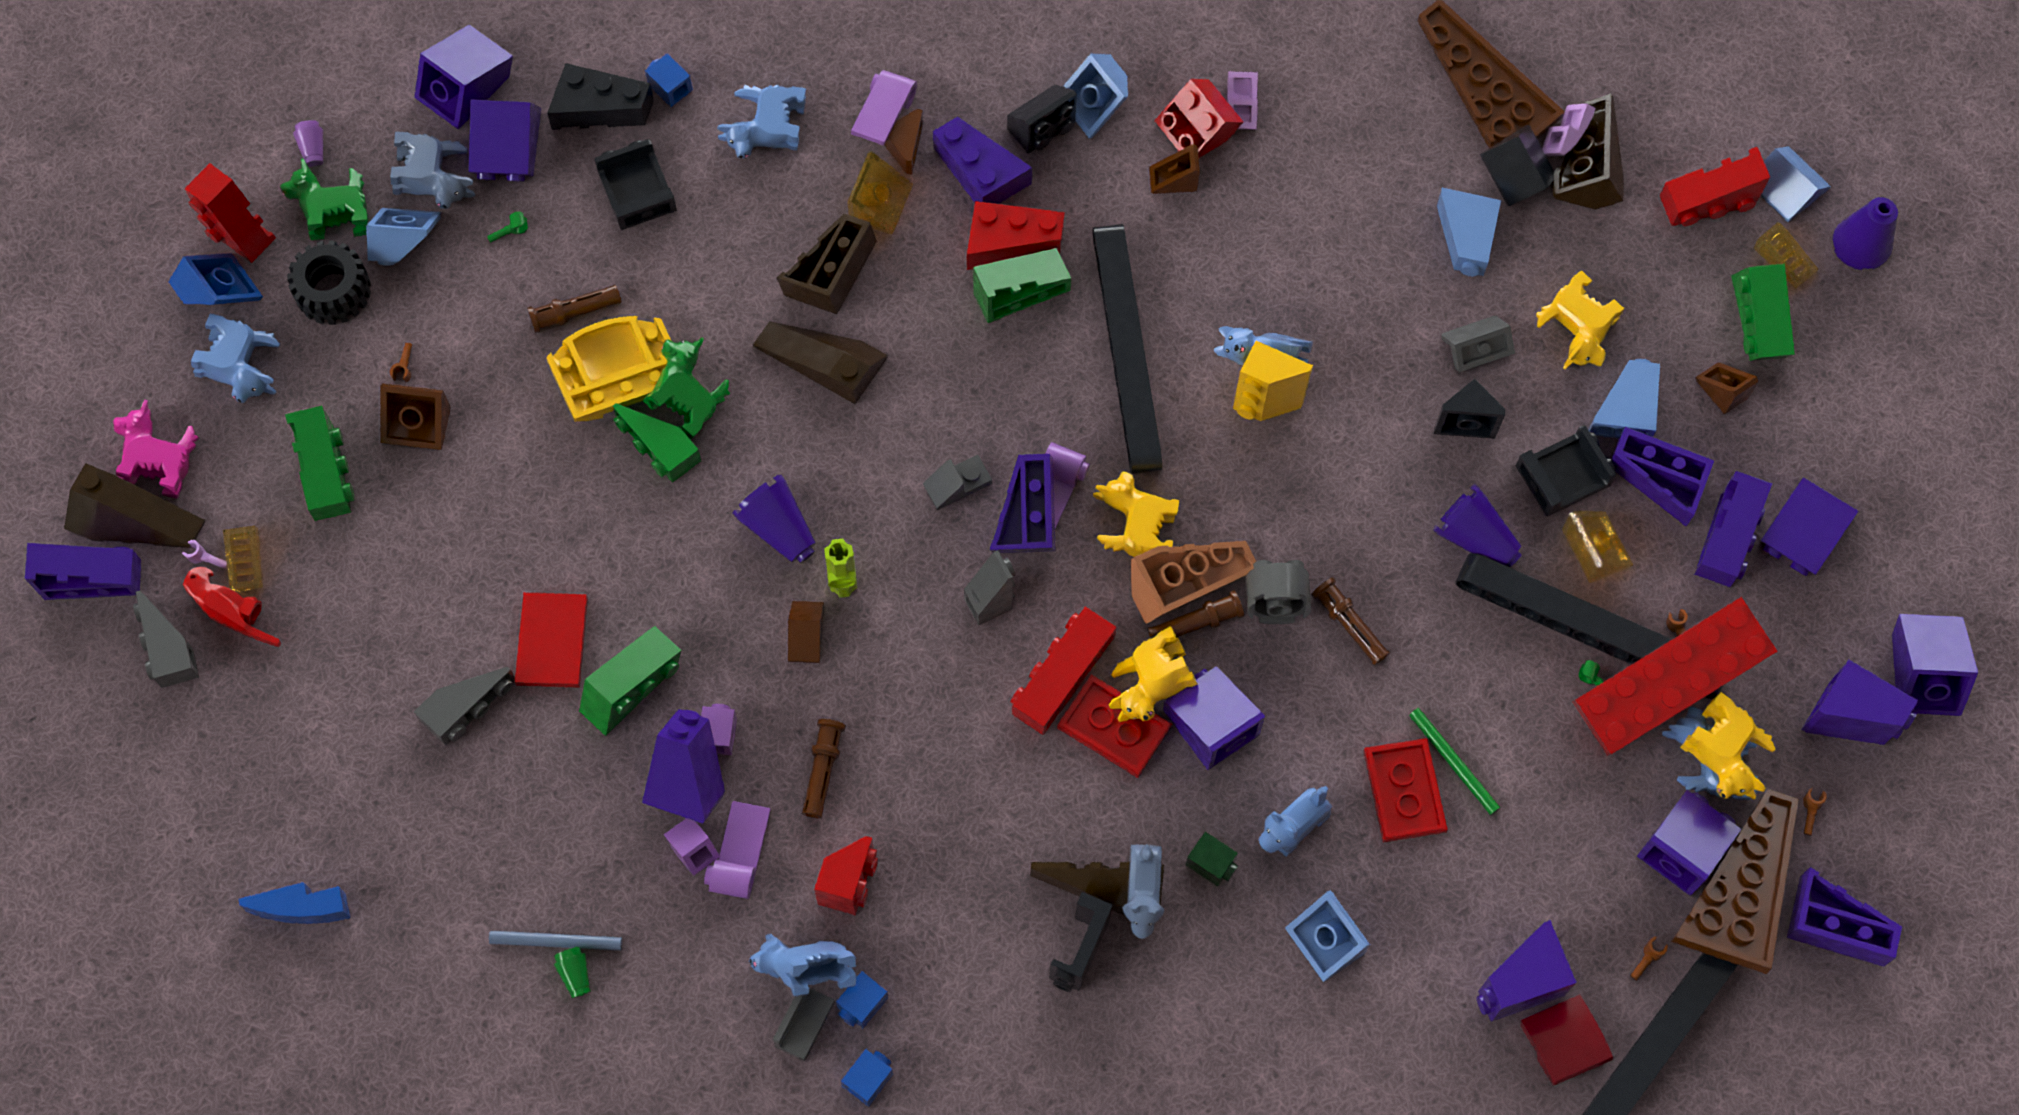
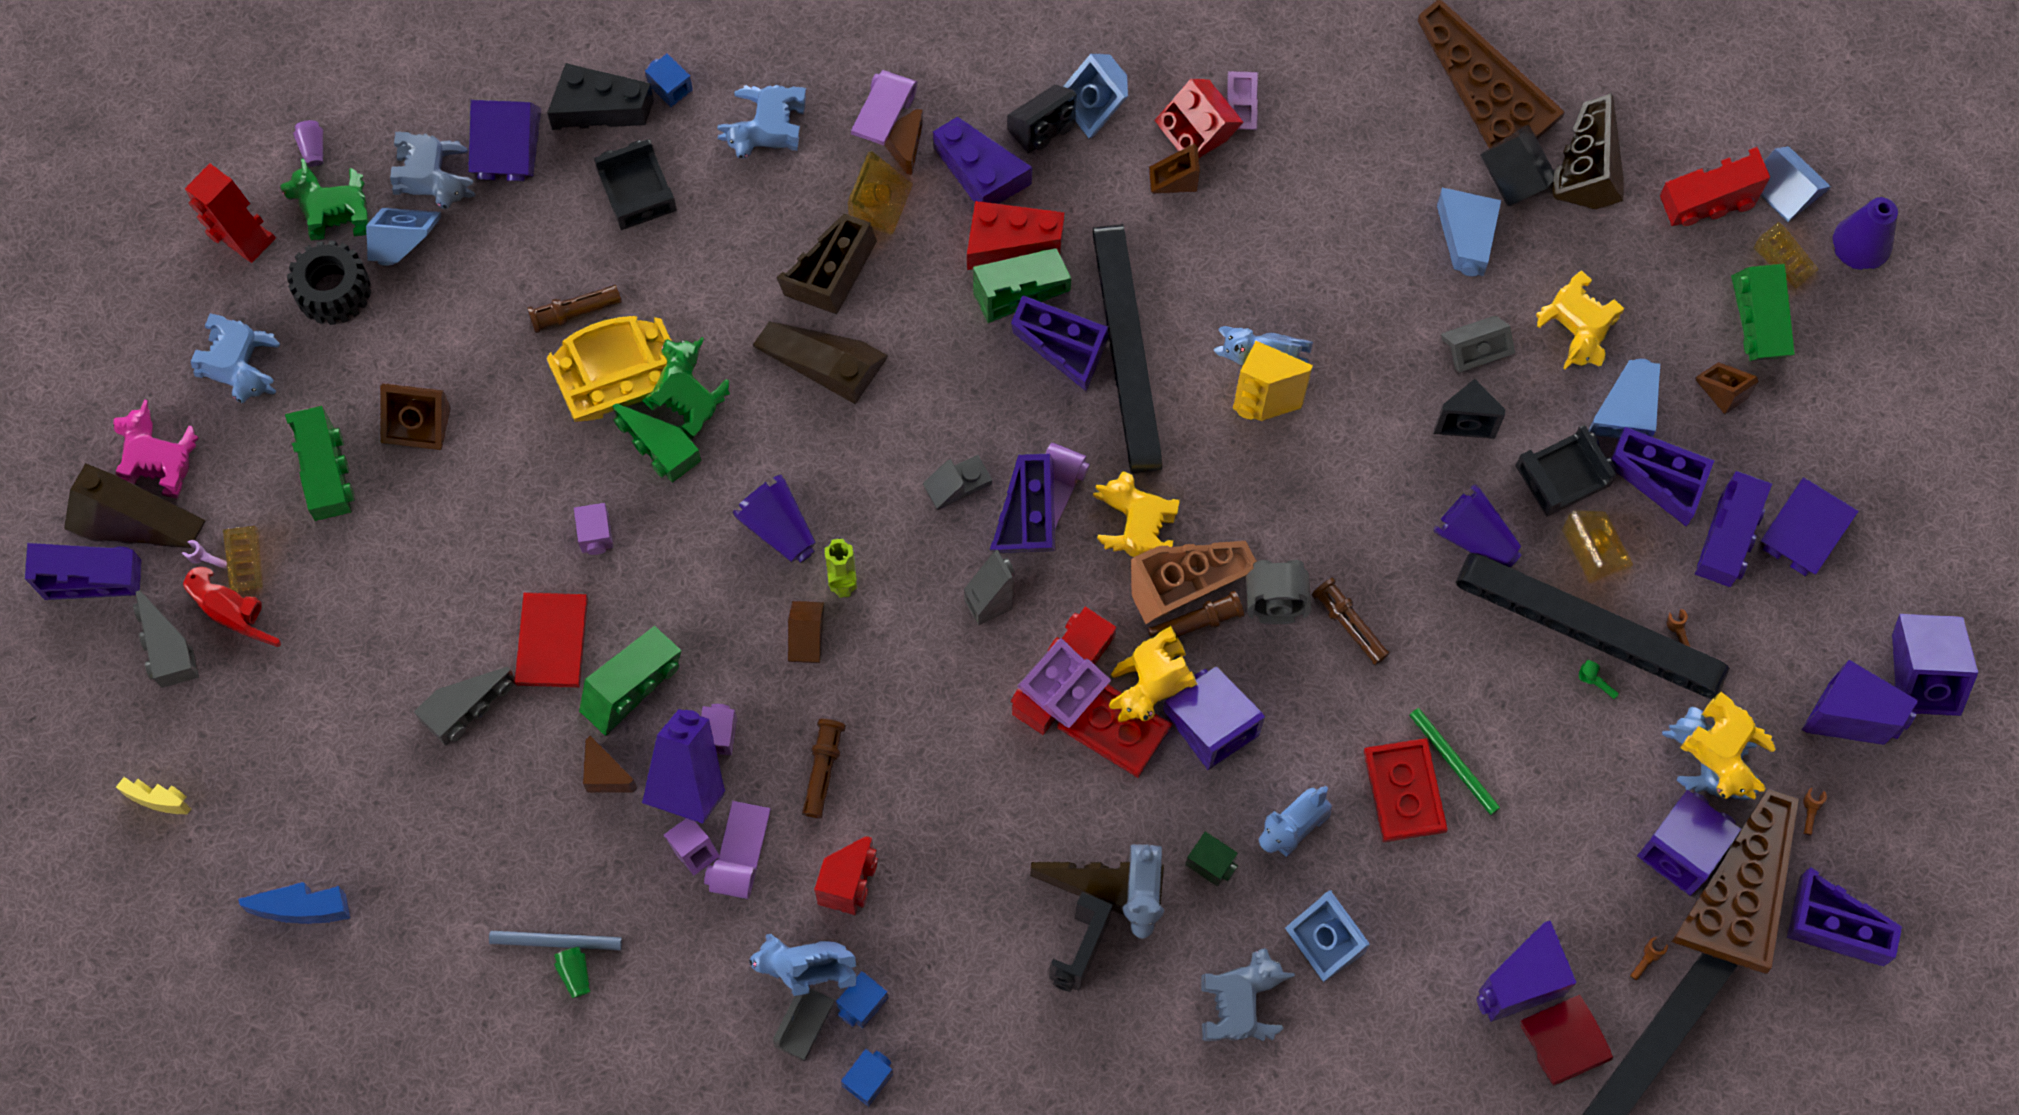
blue slope [168,253,263,305] -> none
dark orange hand [390,343,412,382] -> none
dark purple slope [414,25,513,129] -> none
green hand [487,212,528,243] -> none
lavender slope [1542,103,1595,156] -> none
red brick [1572,597,1778,756] -> none
none -> light yellow slope [116,777,191,814]
none -> medium lavender brick [574,503,613,555]
none -> reddish brown slope [583,736,637,793]
none -> dark purple wedge [1011,295,1109,391]
none -> medium lavender slope [1017,638,1111,728]
none -> sand blue animal [1201,948,1295,1041]

